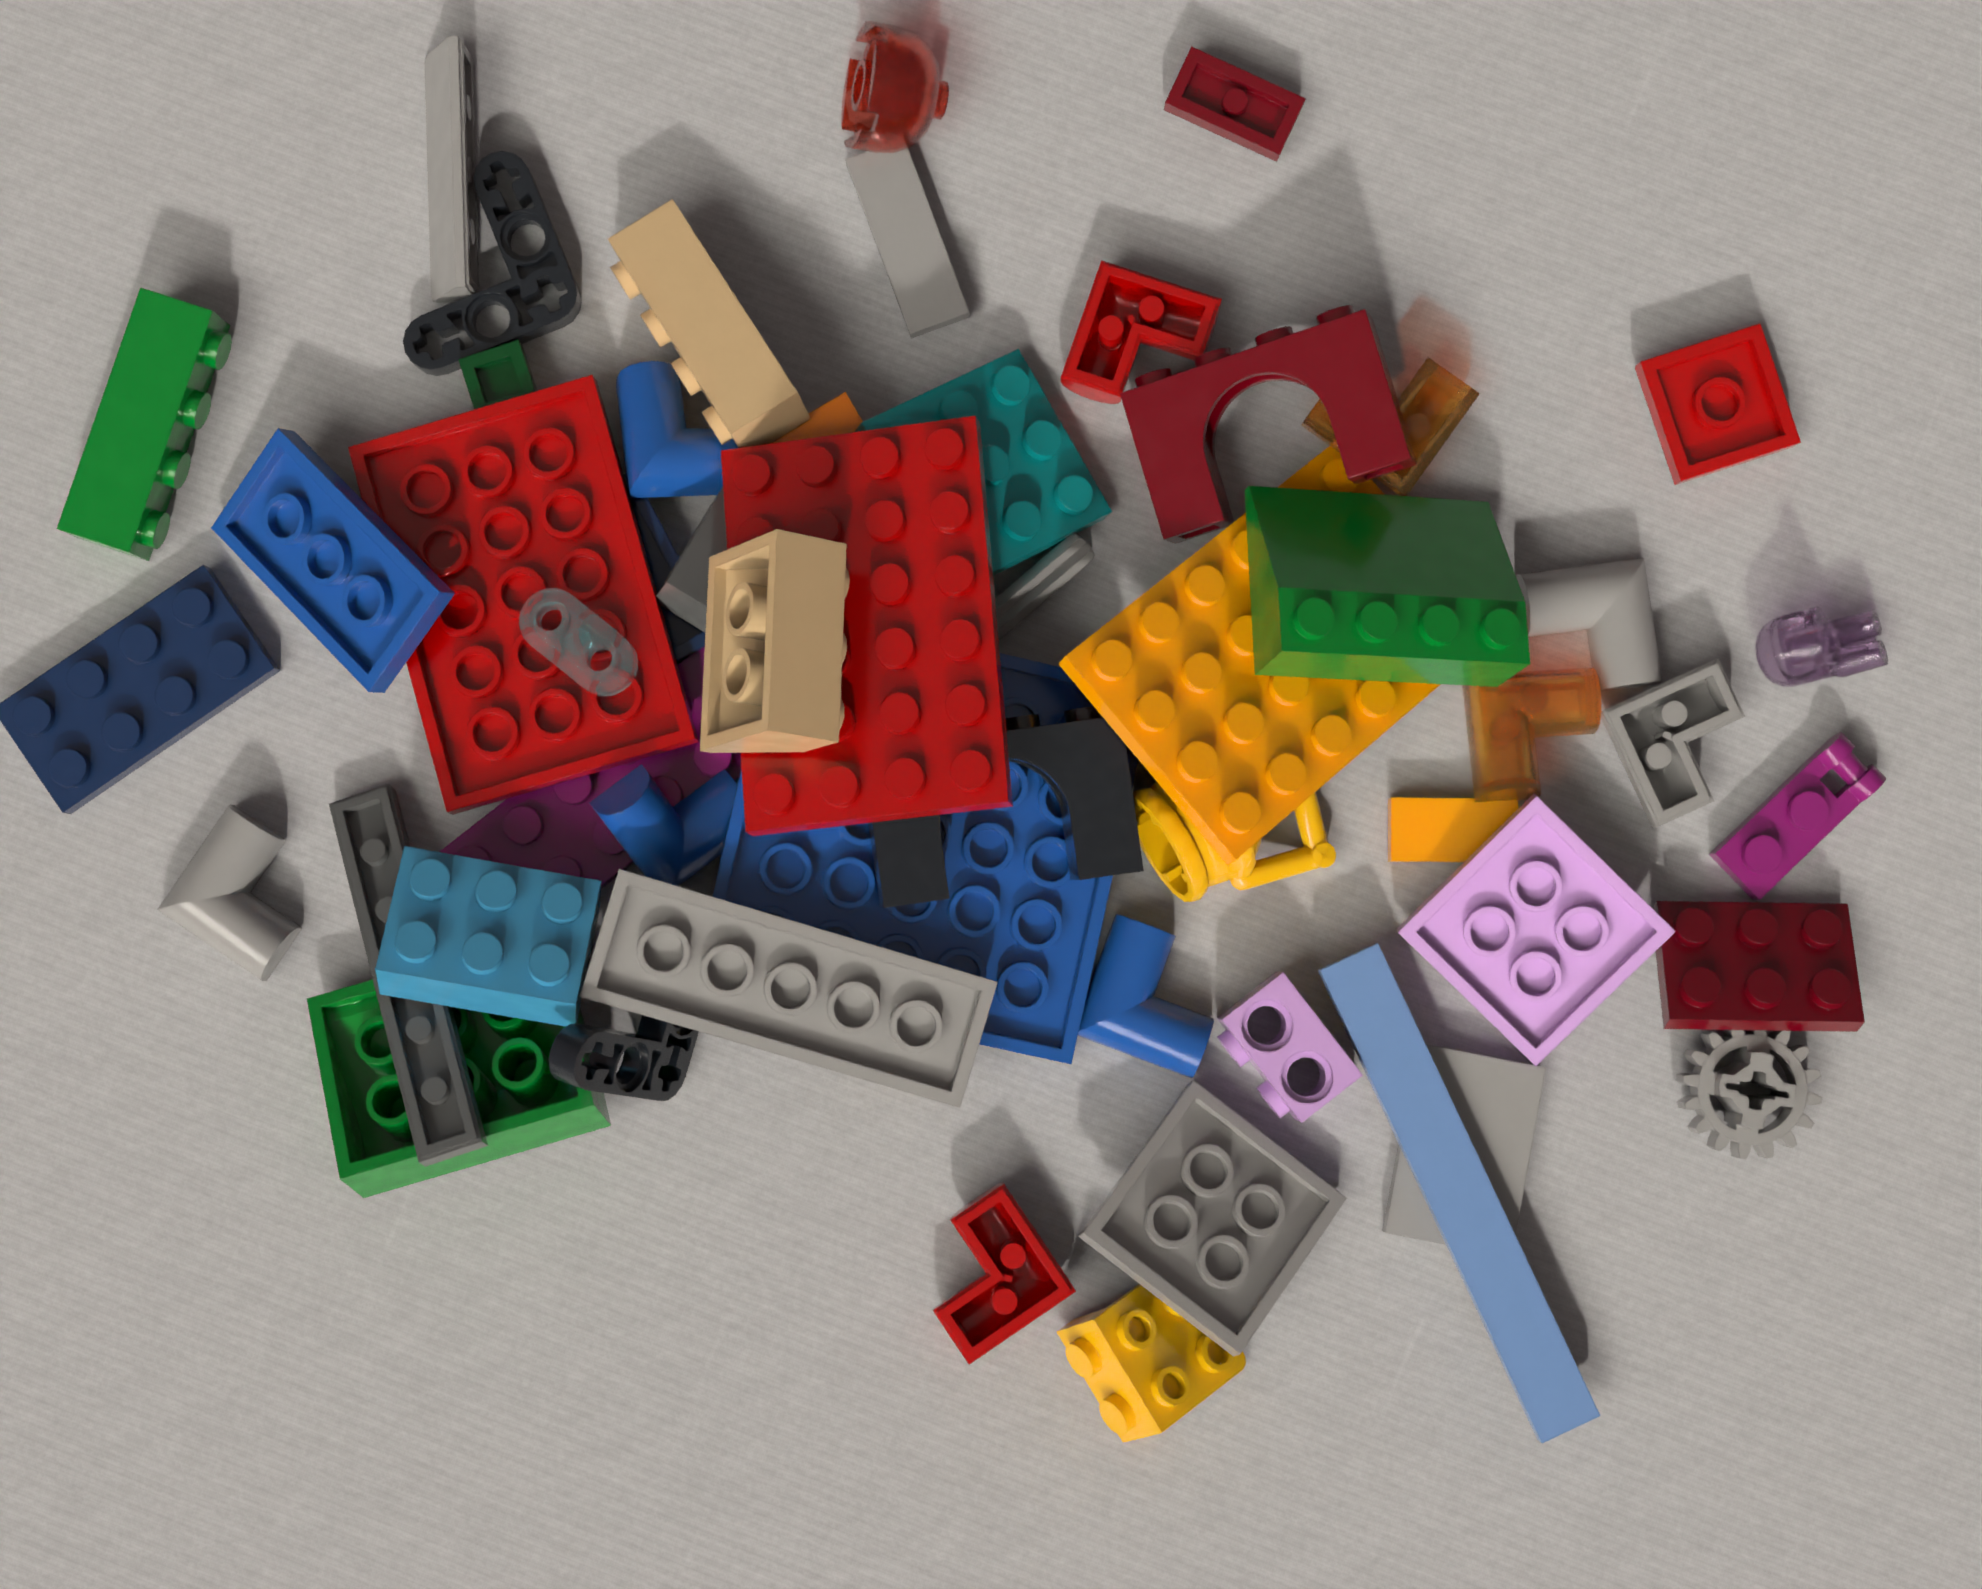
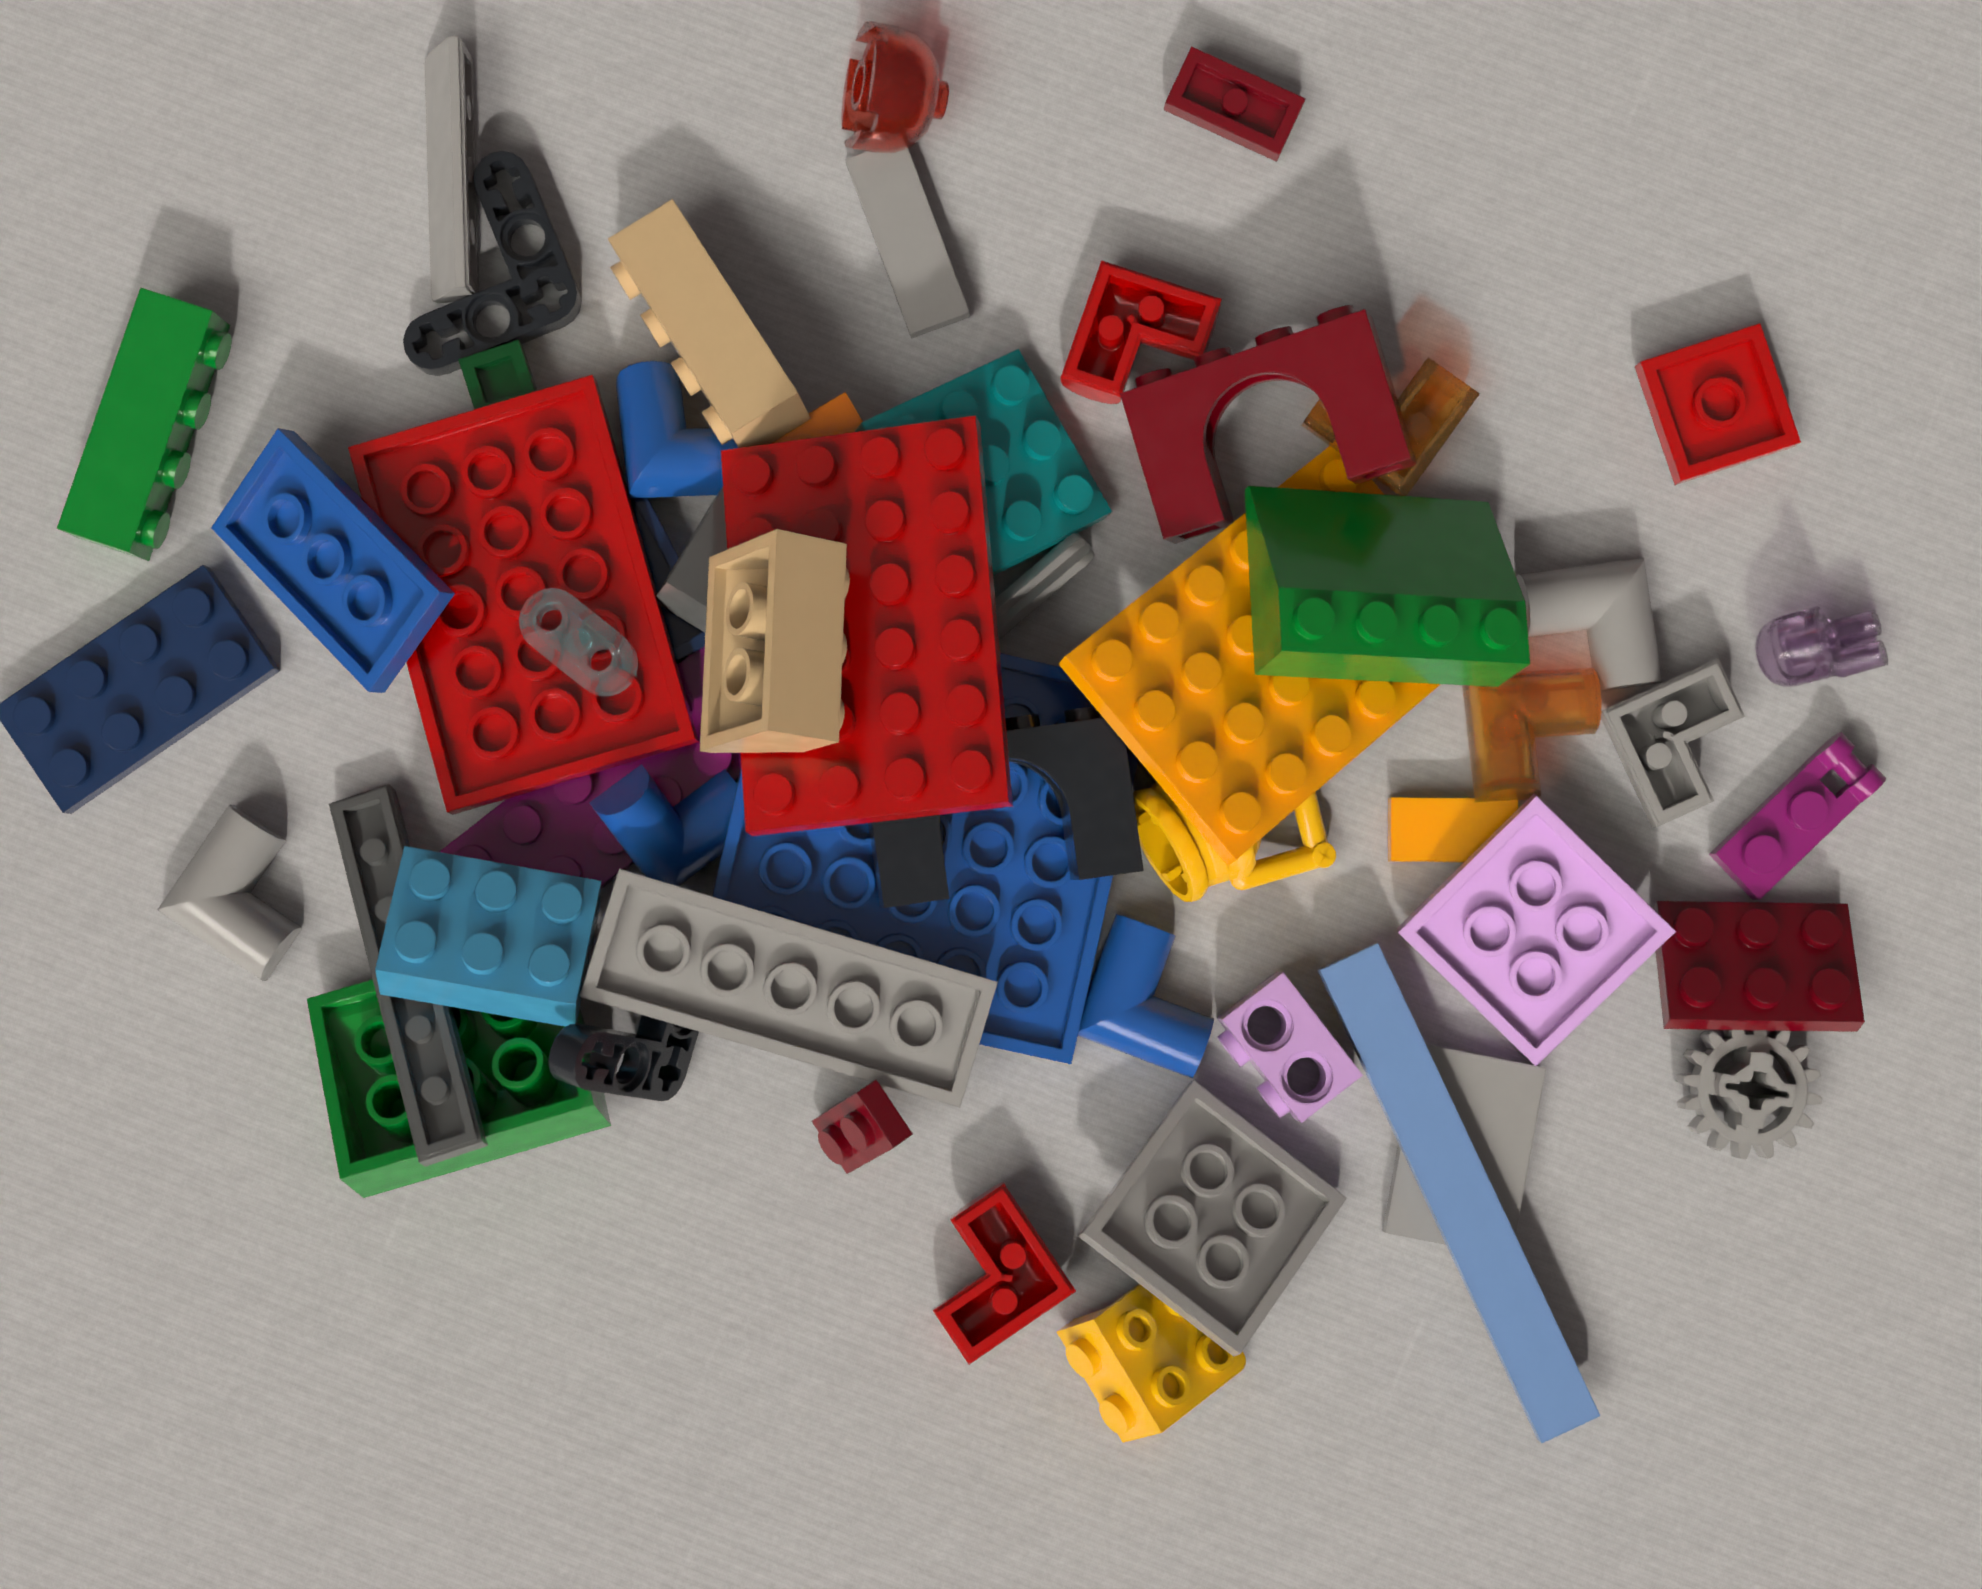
none -> dark red plate [811,1079,913,1174]

